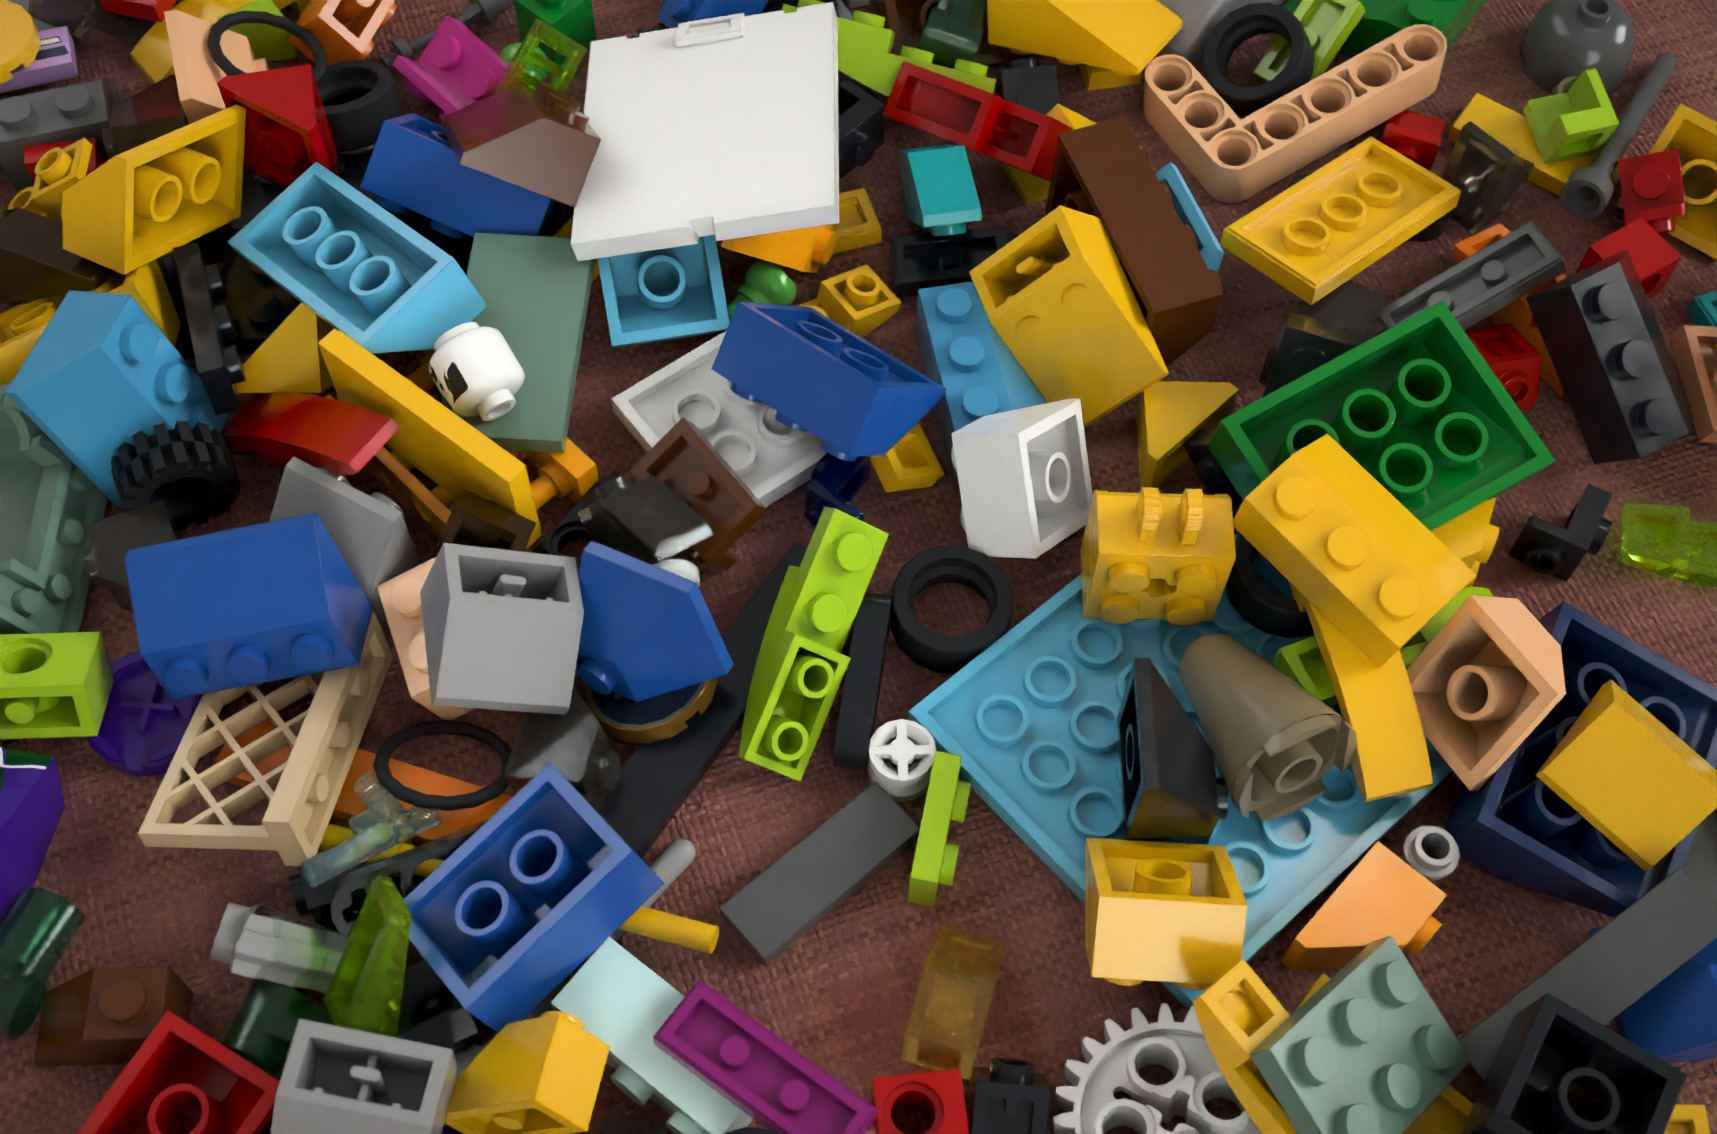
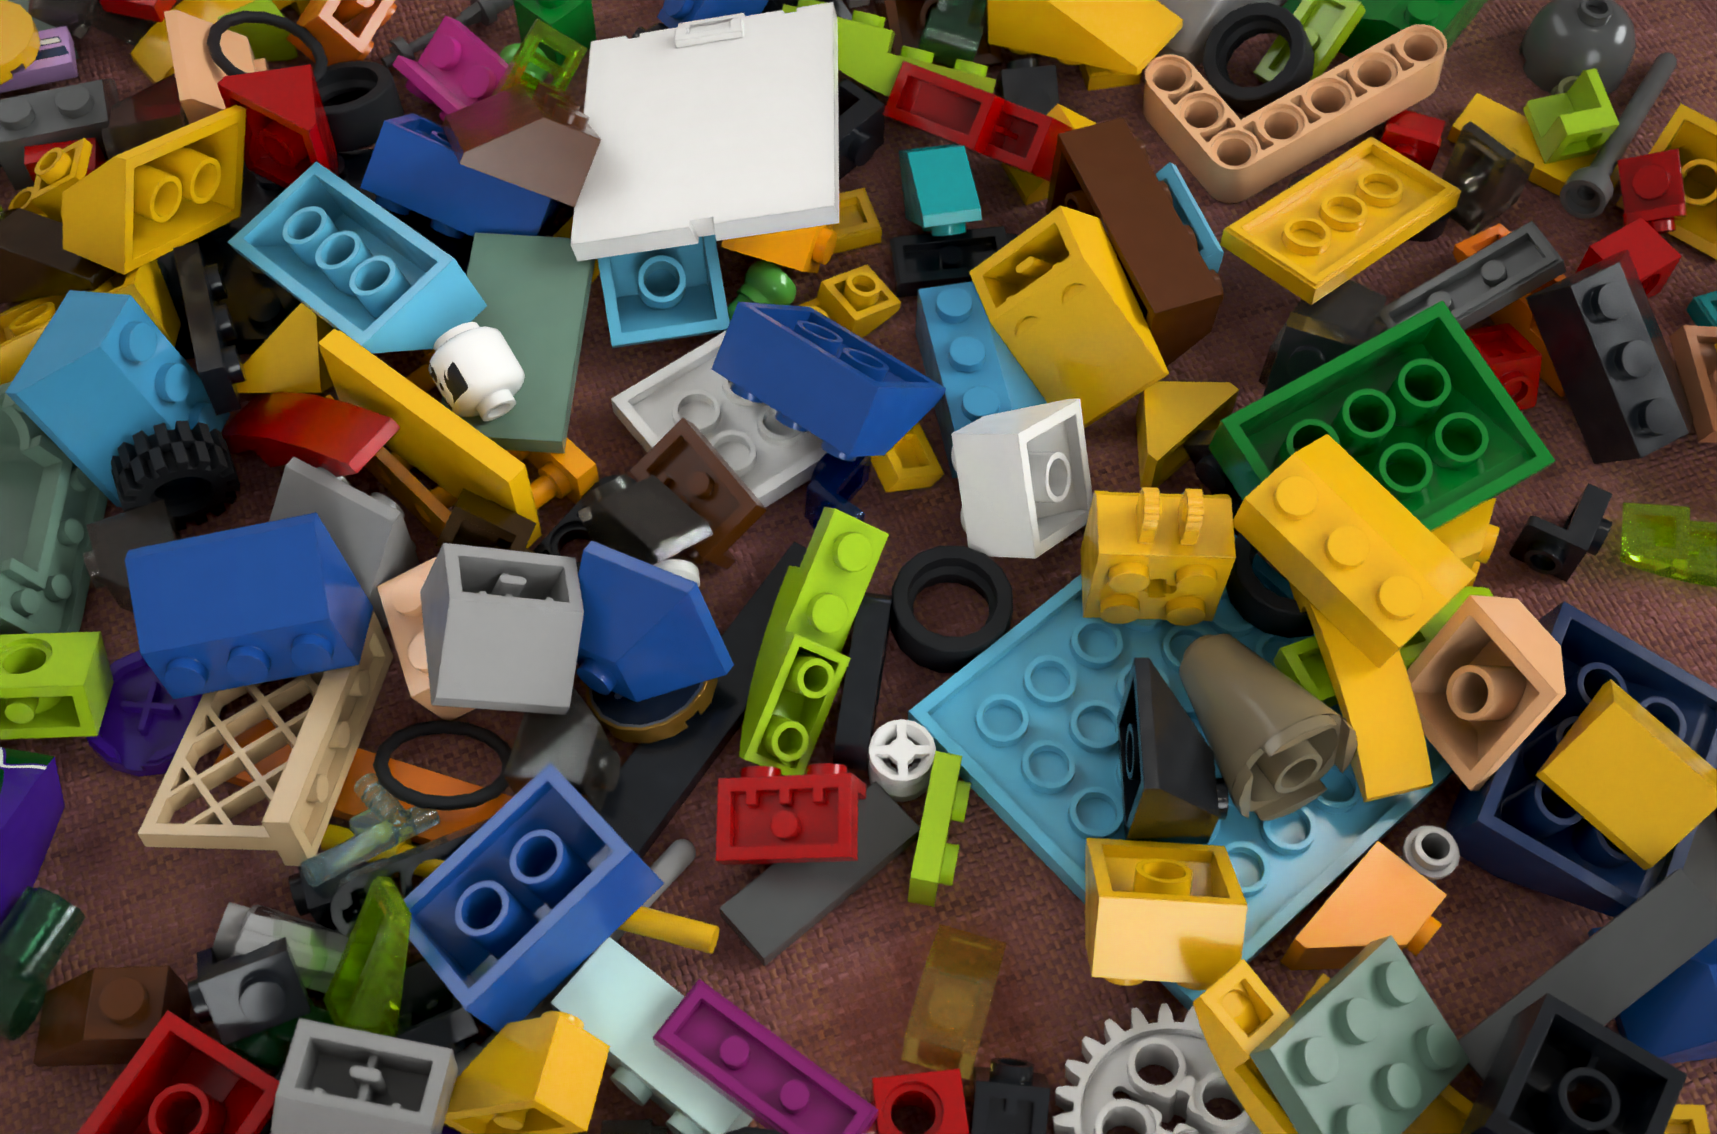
none -> black bracket [187,937,311,1046]
none -> red bracket [716,763,866,865]

